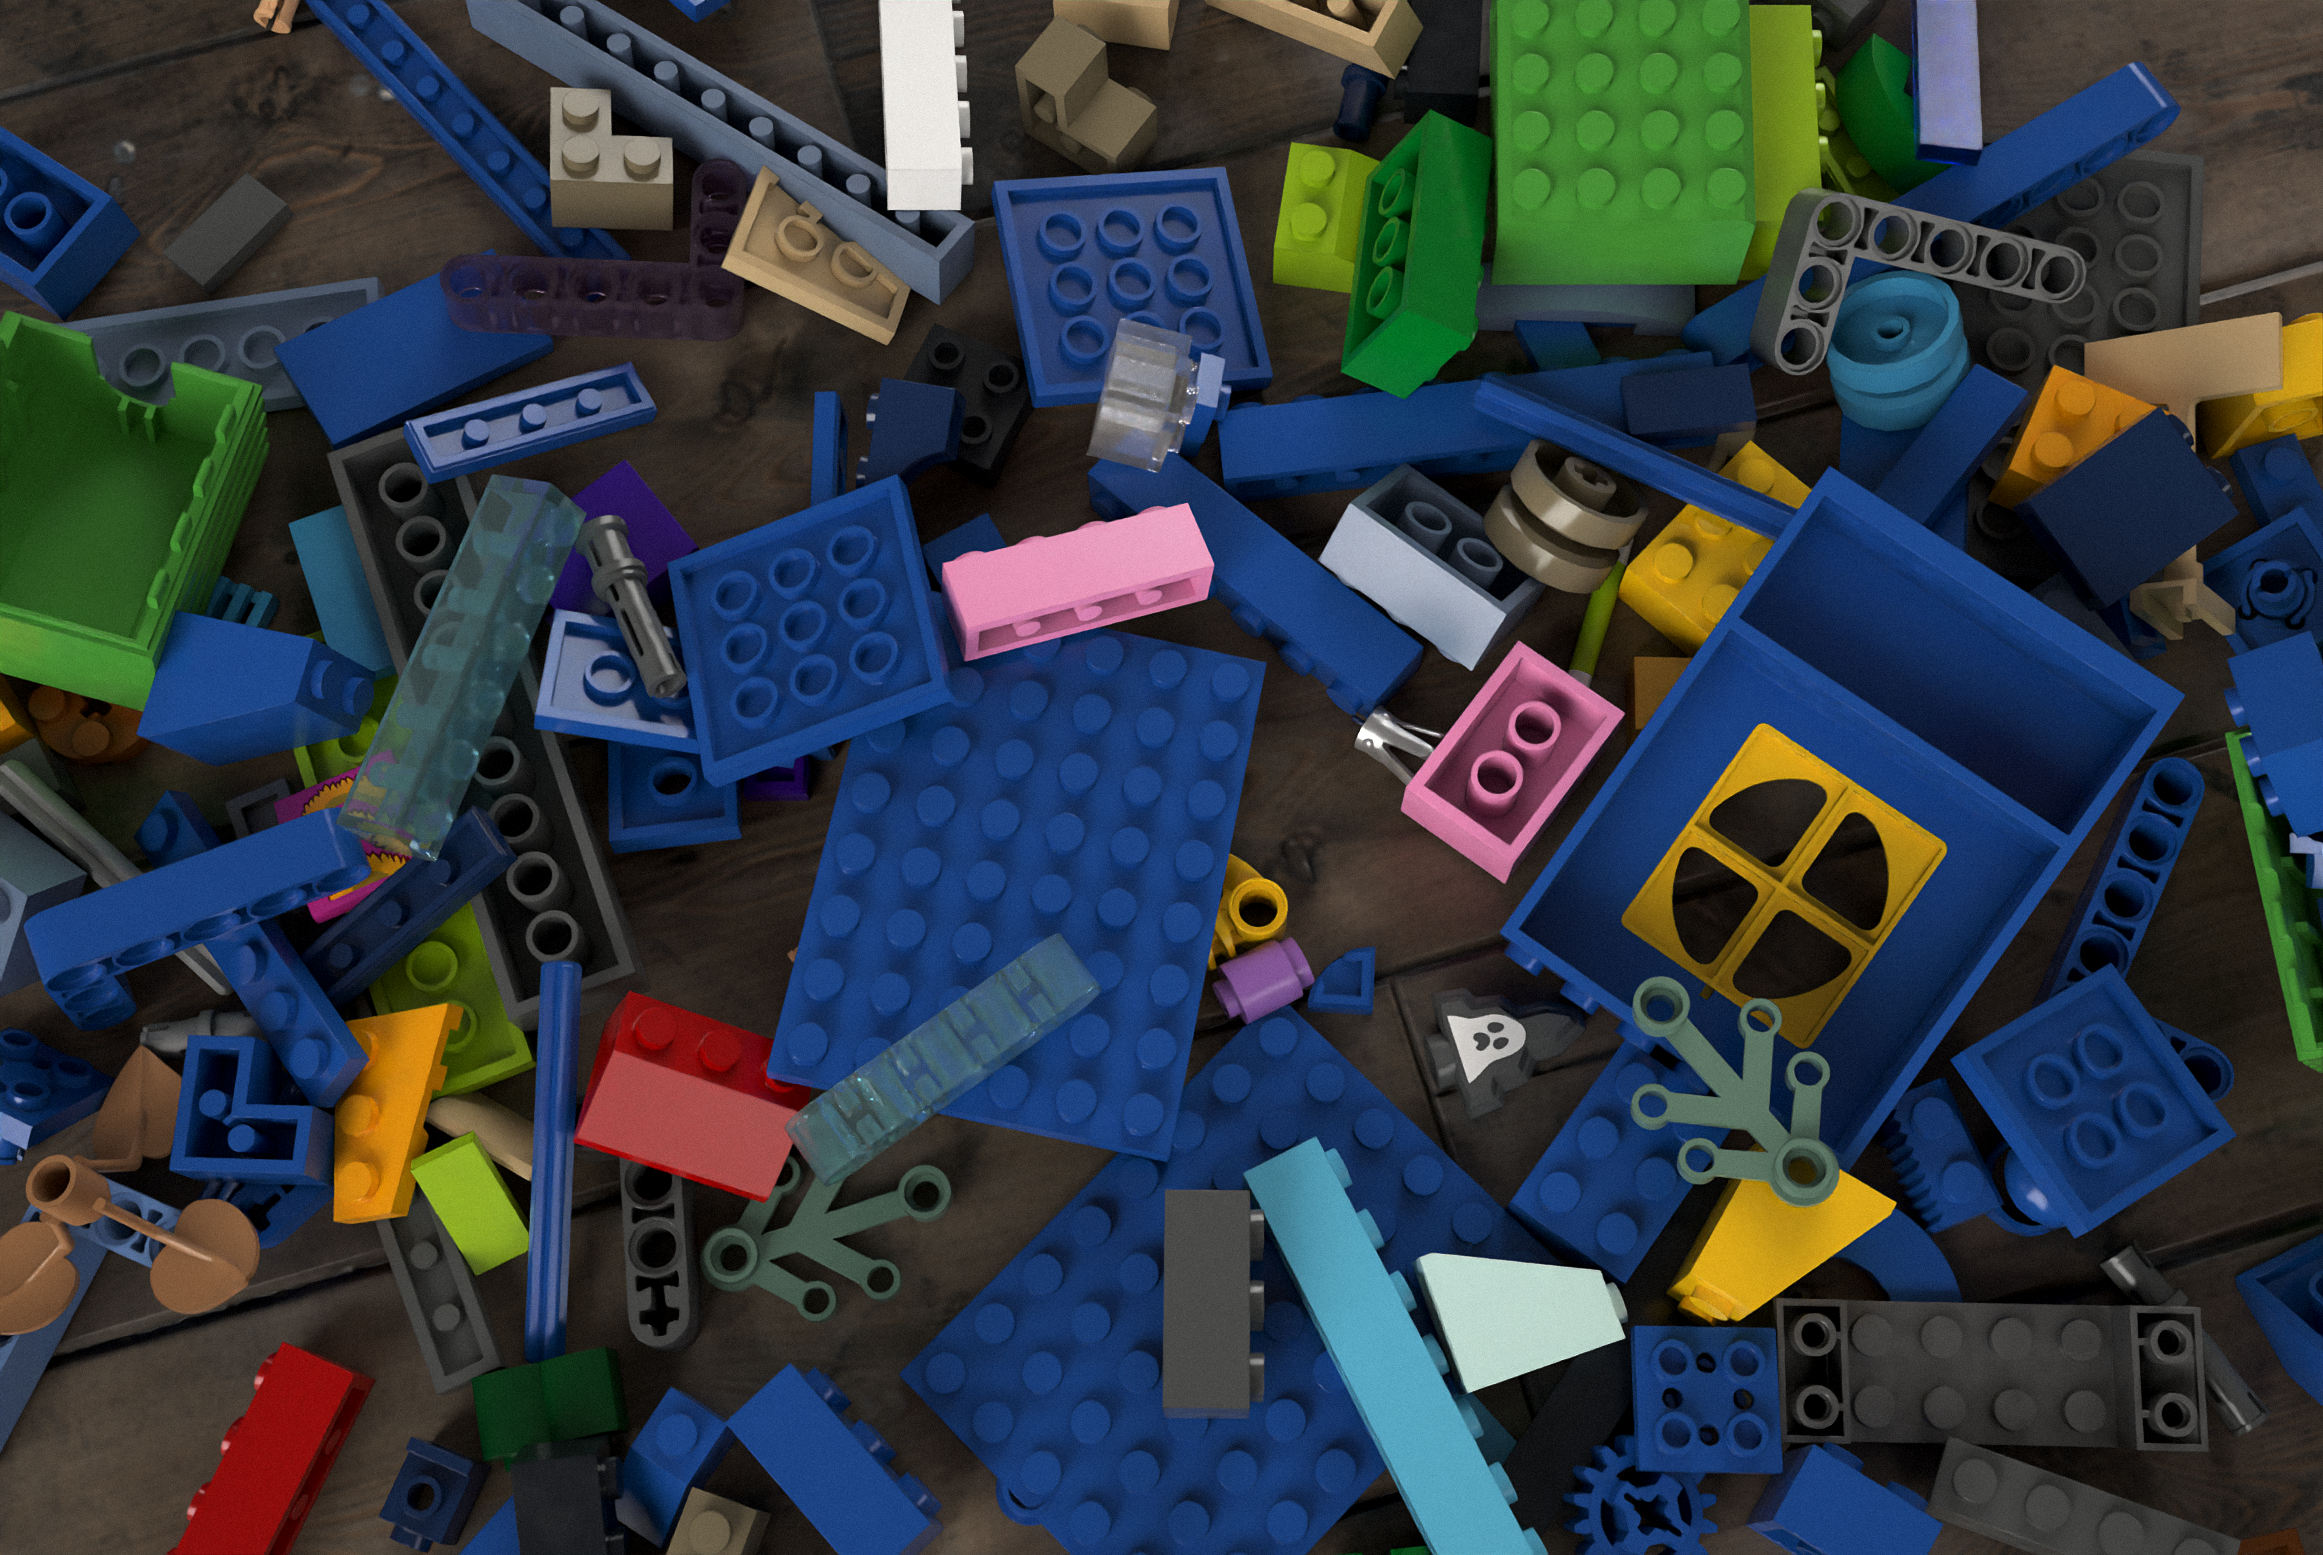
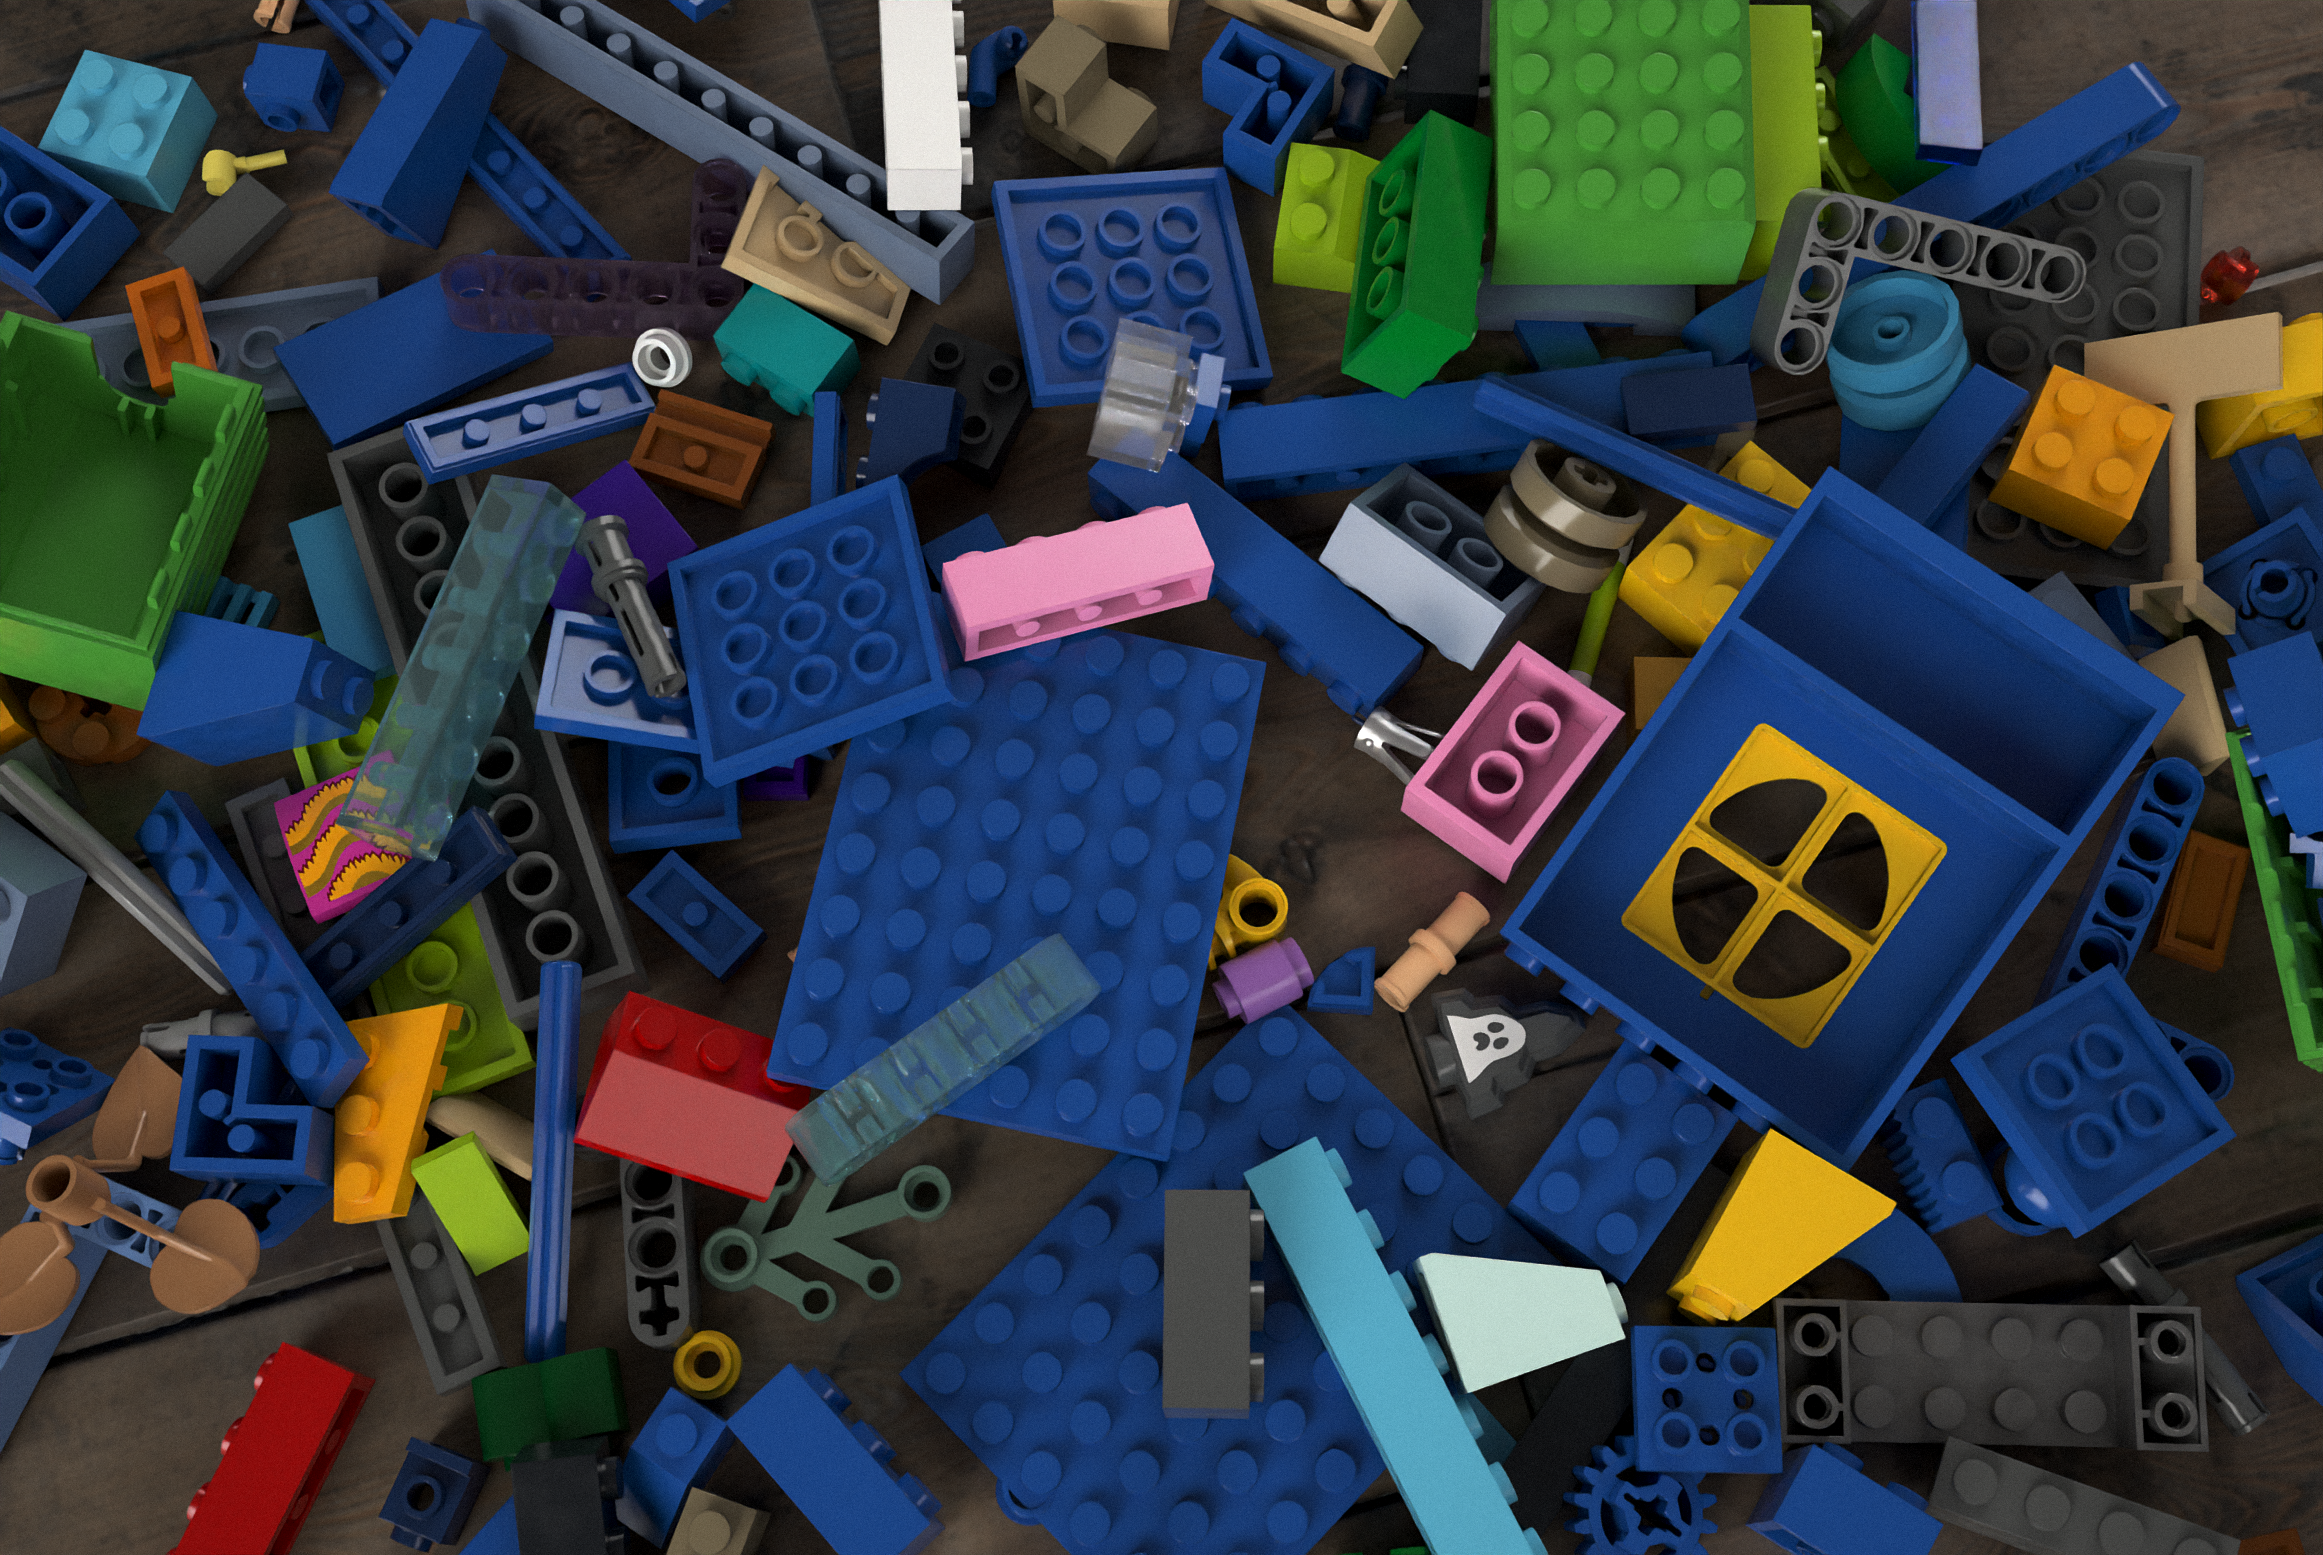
blue beam [23,807,372,1031] -> none
dark tan brick [550,87,673,231] -> none
sand green plant [1630,976,1839,1208] -> none
dark blue brick [2012,407,2240,611] -> none
none -> medium azure brick [37,50,218,213]
none -> orange plate [125,266,218,399]
none -> light yellow hand [202,149,288,196]
none -> blue brick [243,43,345,133]
none -> blue slope [329,17,508,250]
none -> blue plate [627,849,768,984]
none -> dark orange plate [628,389,777,510]
none -> white plate [632,327,693,388]
none -> yellow plate [673,1330,743,1400]
none -> teal brick [713,283,862,418]
none -> blue arm [967,25,1028,107]
none -> blue brick [1202,17,1335,197]
none -> light nougat pin [1374,892,1490,1012]
none -> tan slope [2137,635,2230,776]
none -> dark orange tile [2150,829,2251,973]
none -> clear red plate [2200,246,2259,306]

